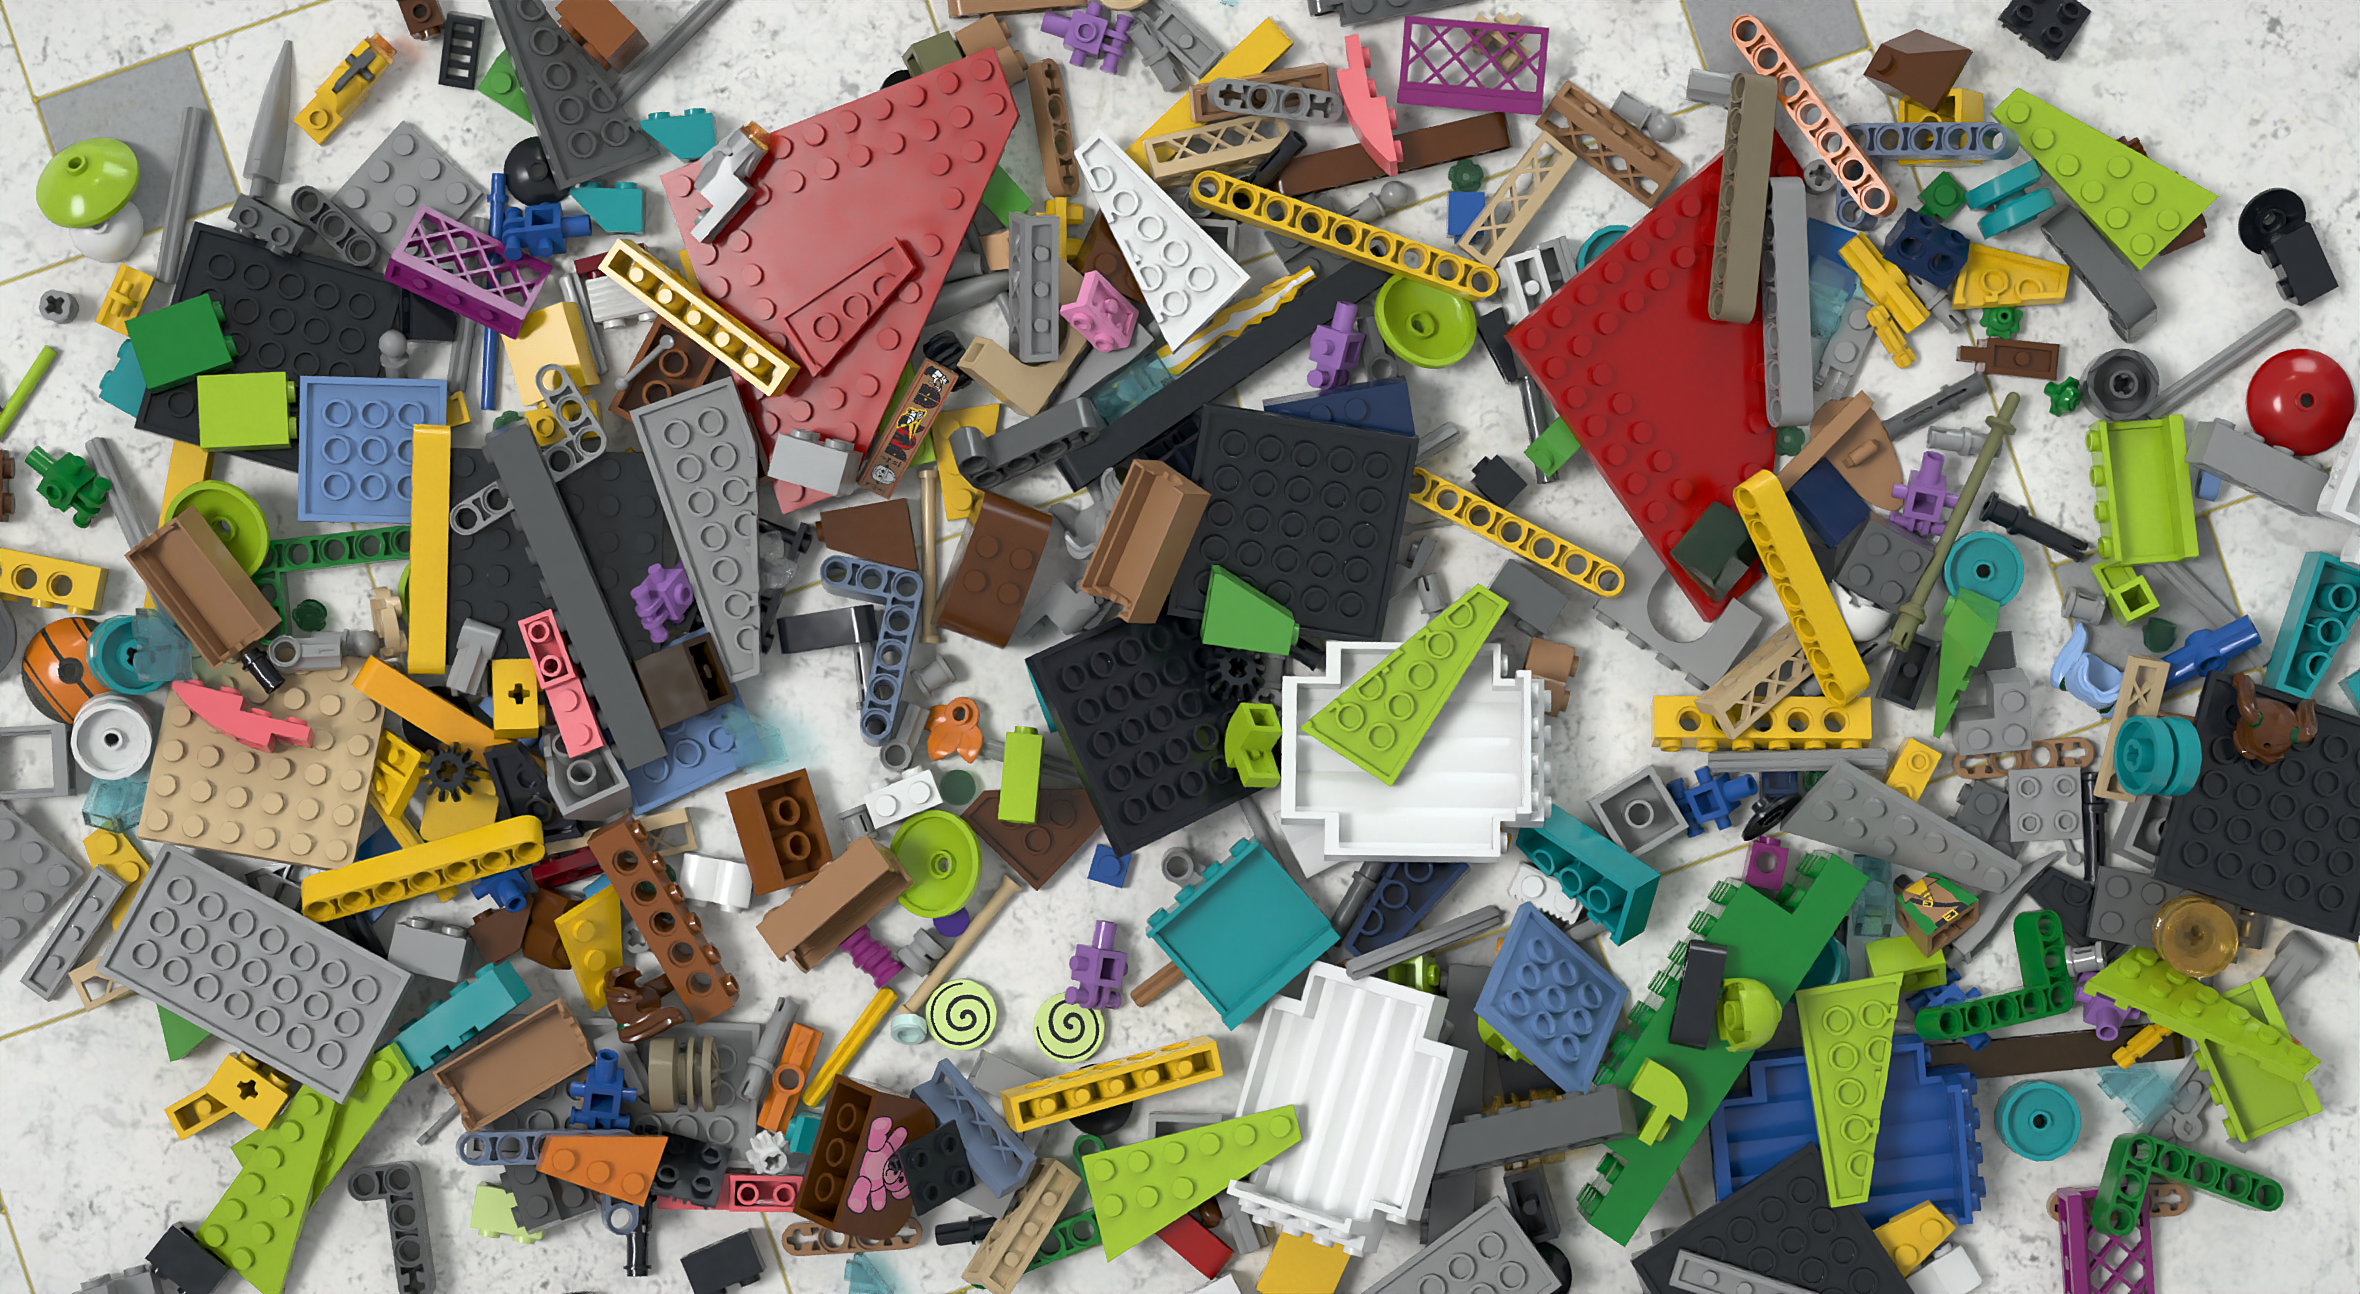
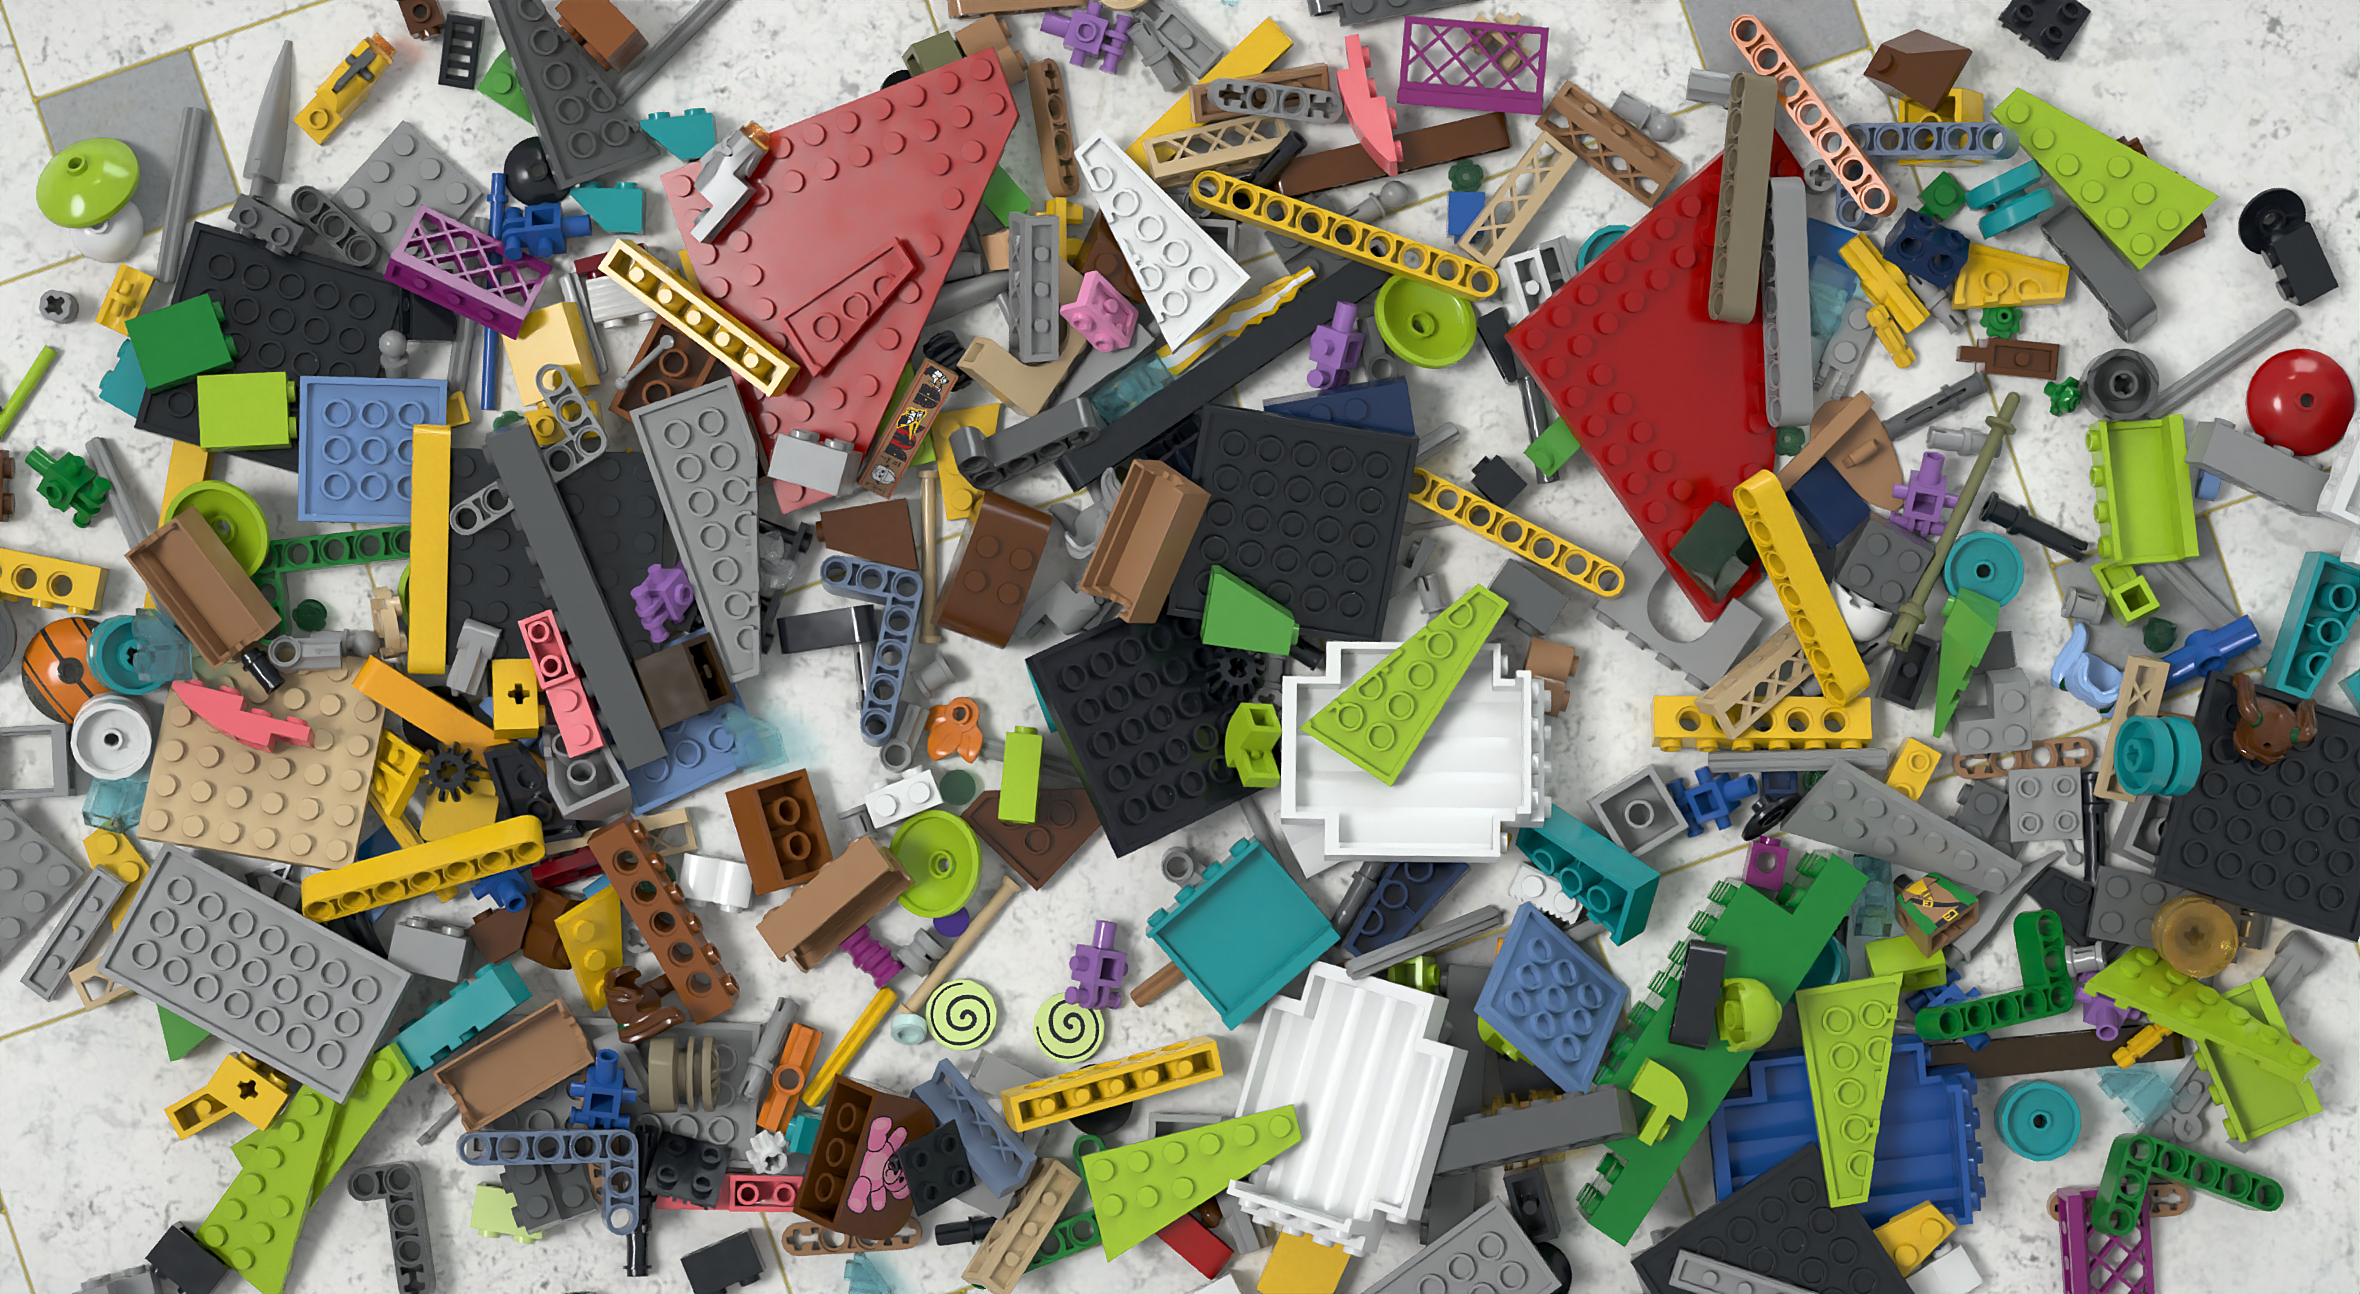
orange wedge [535,1134,668,1207] -> none
blue plate [1087,844,1132,889] -> none

